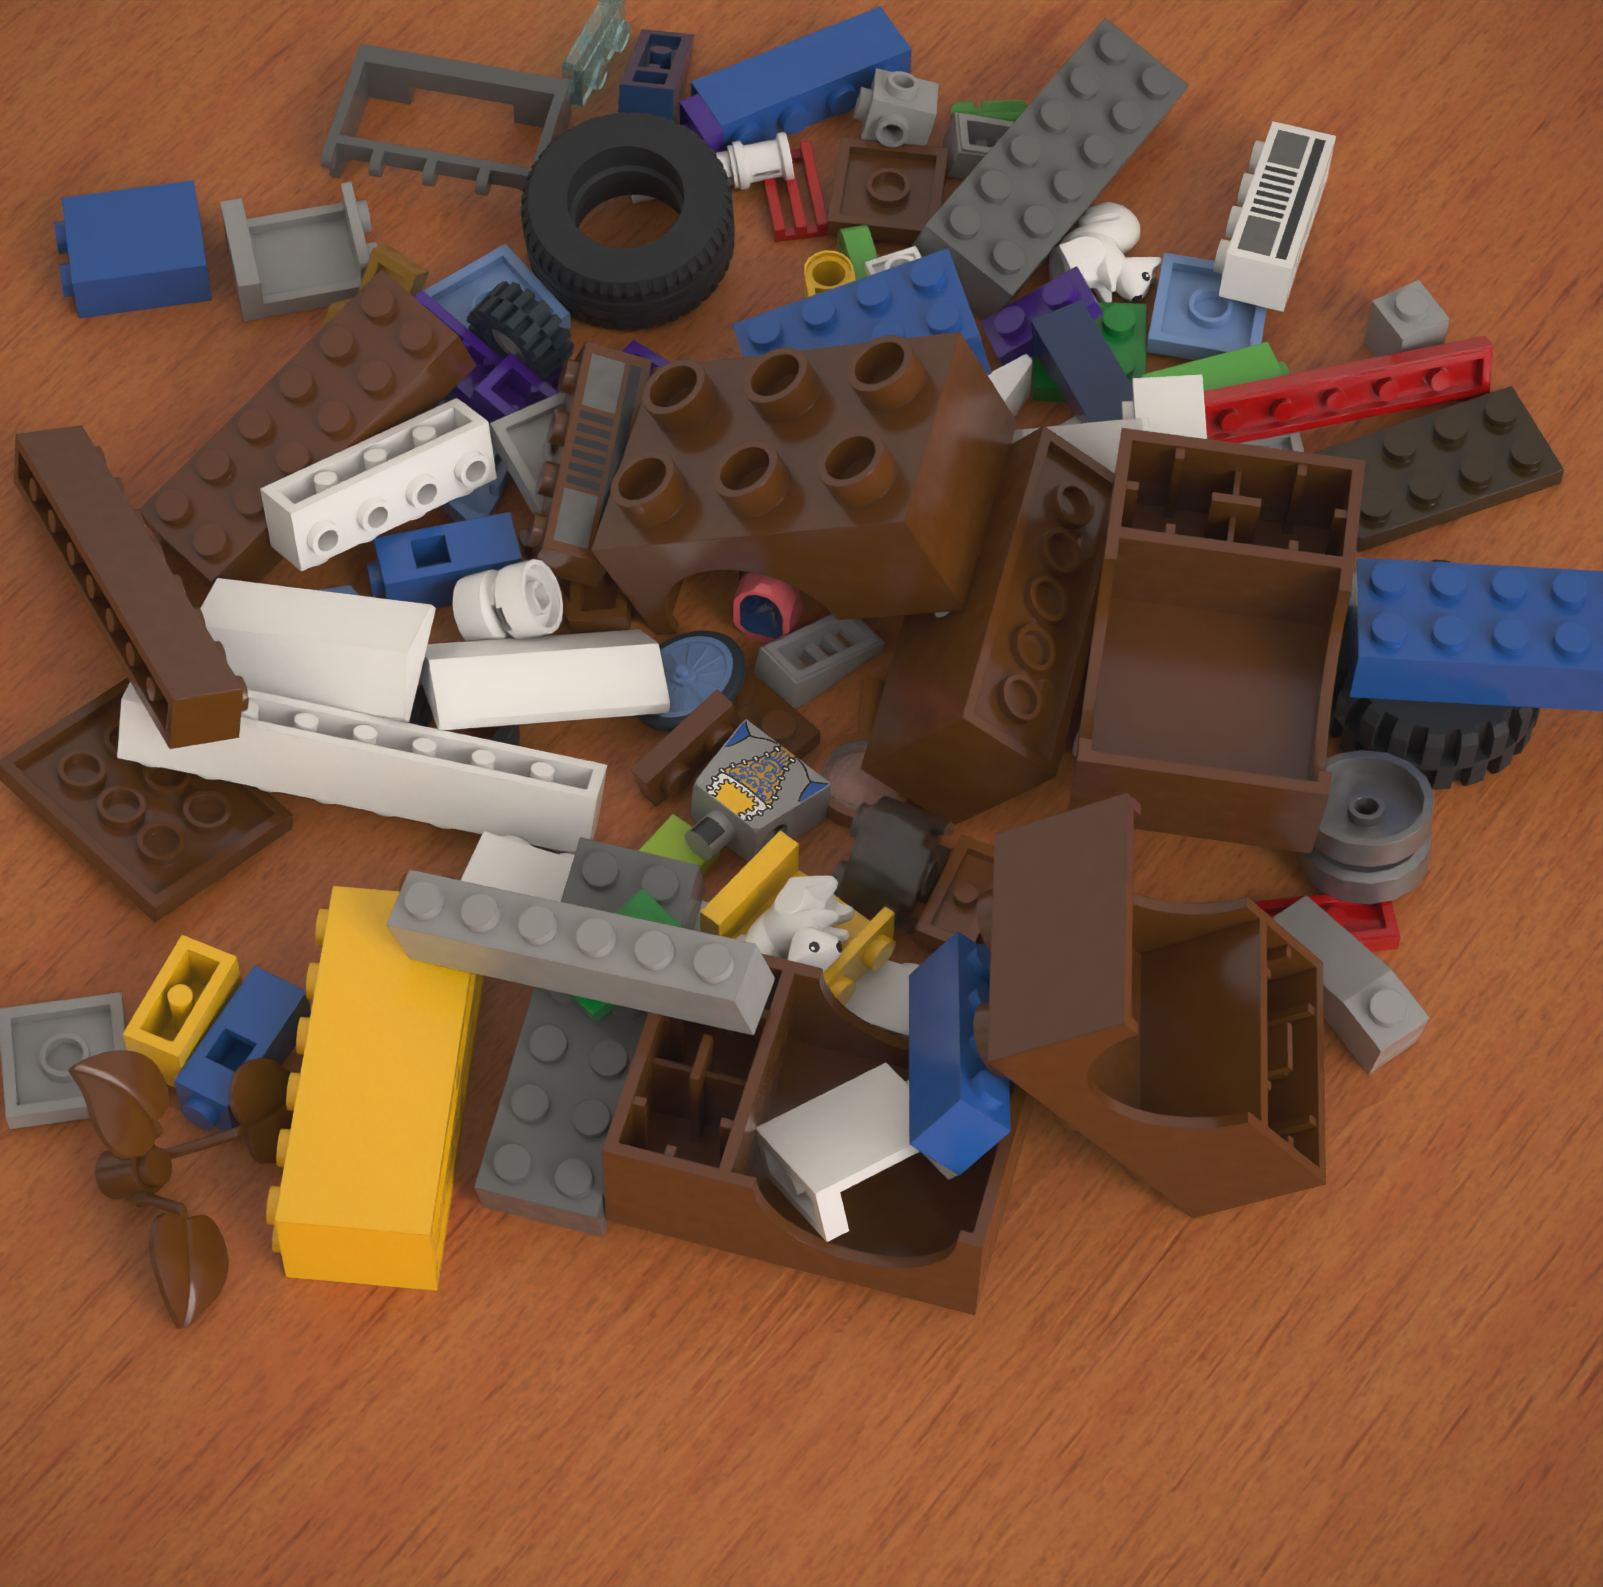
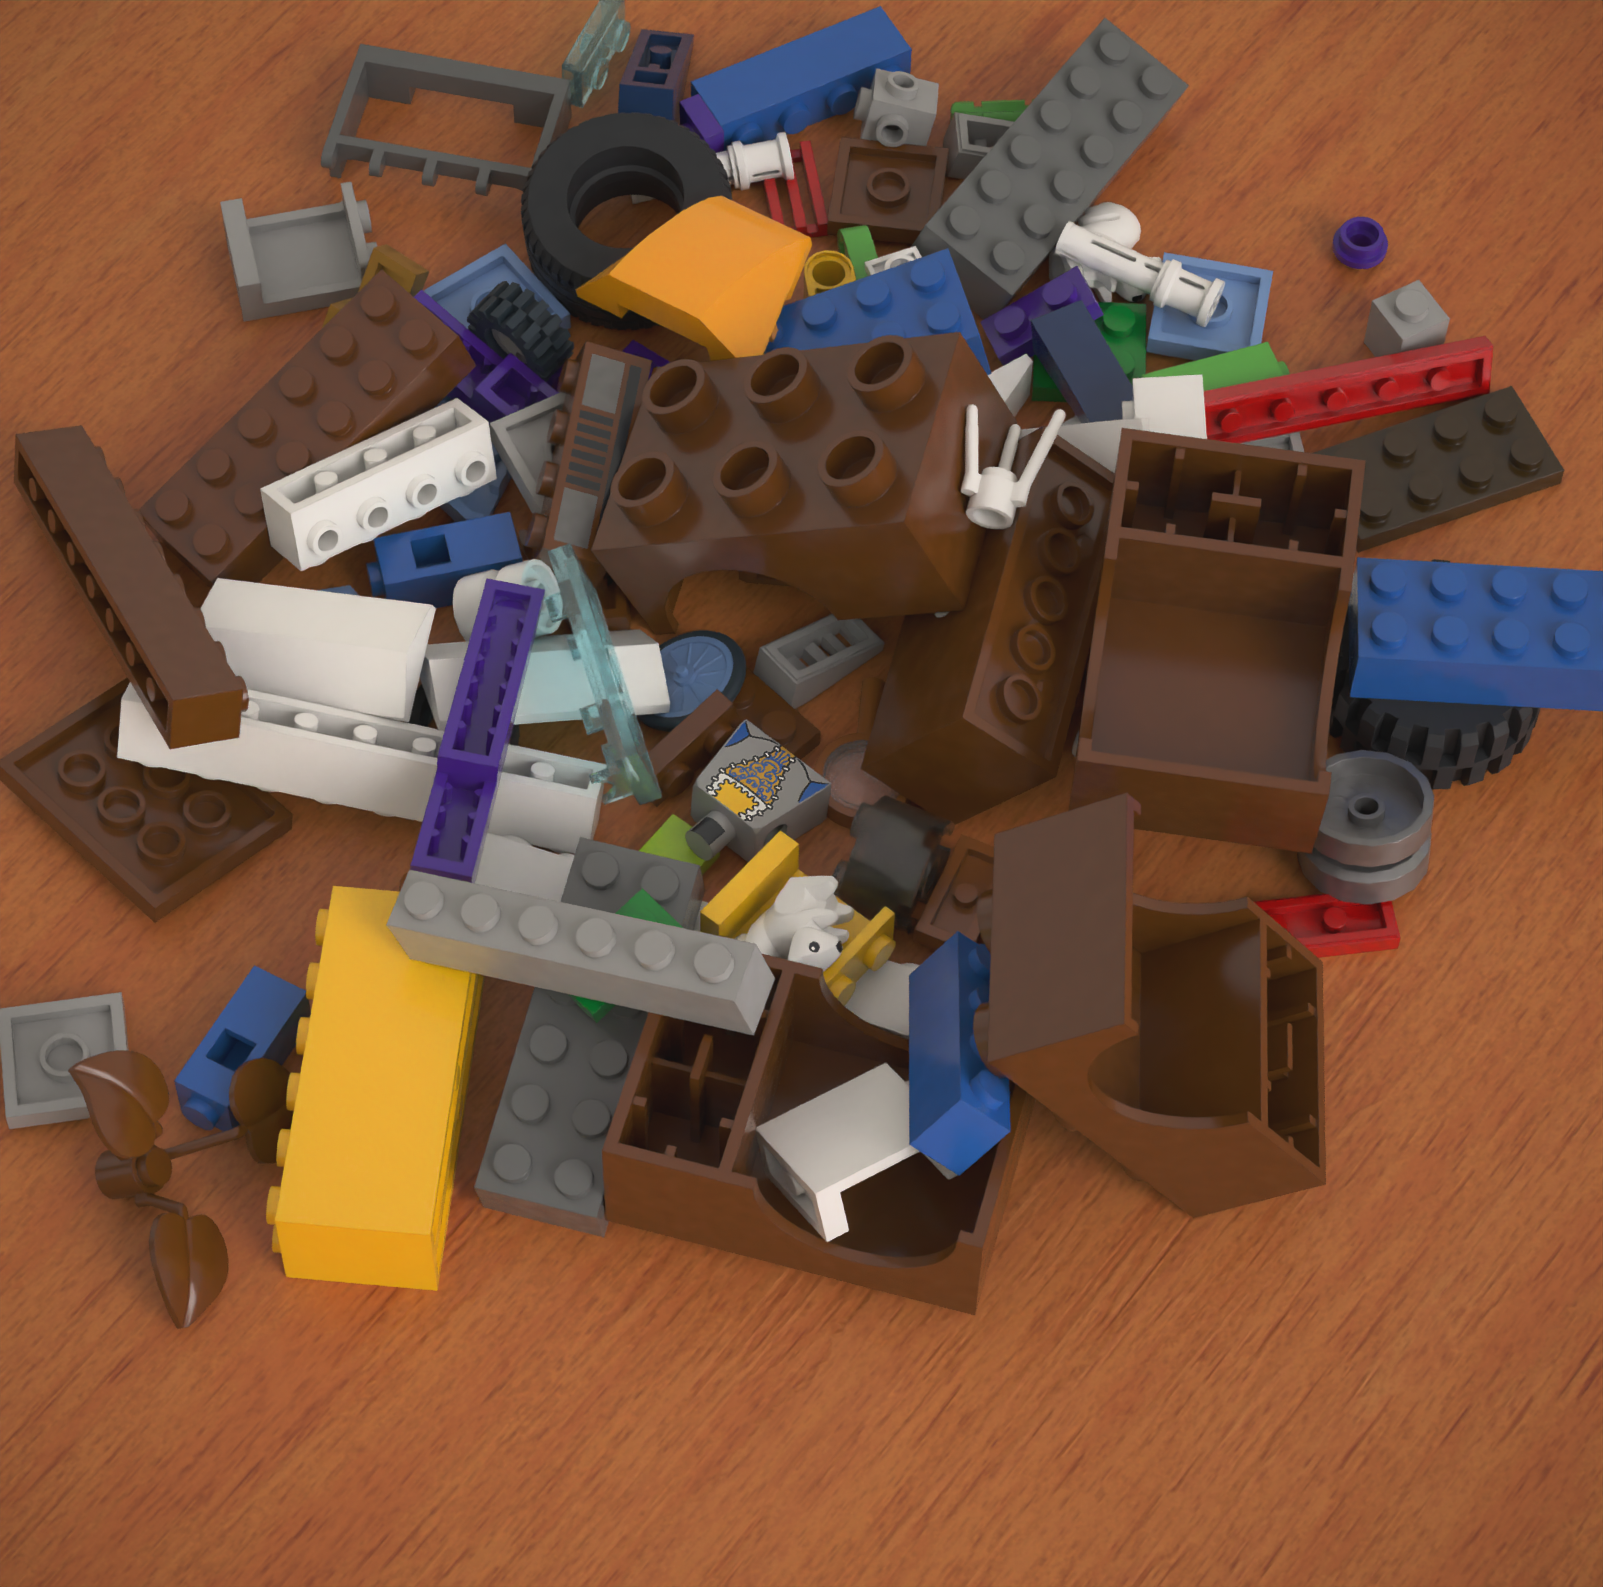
blue brick [54,180,212,318] -> none
yellow brick [122,935,242,1088] -> none
coral rock [733,572,803,643] -> none
white brick [1213,121,1336,312] -> none
light grey slope [1273,895,1430,1075] -> none
none -> dark purple slope [410,578,545,884]
none -> clear light blue piece [544,543,662,805]
none -> light orange wedge [575,196,812,361]
none -> white plant [960,404,1066,529]
none -> white pin [1055,221,1225,327]
none -> dark purple plate [1332,217,1388,269]

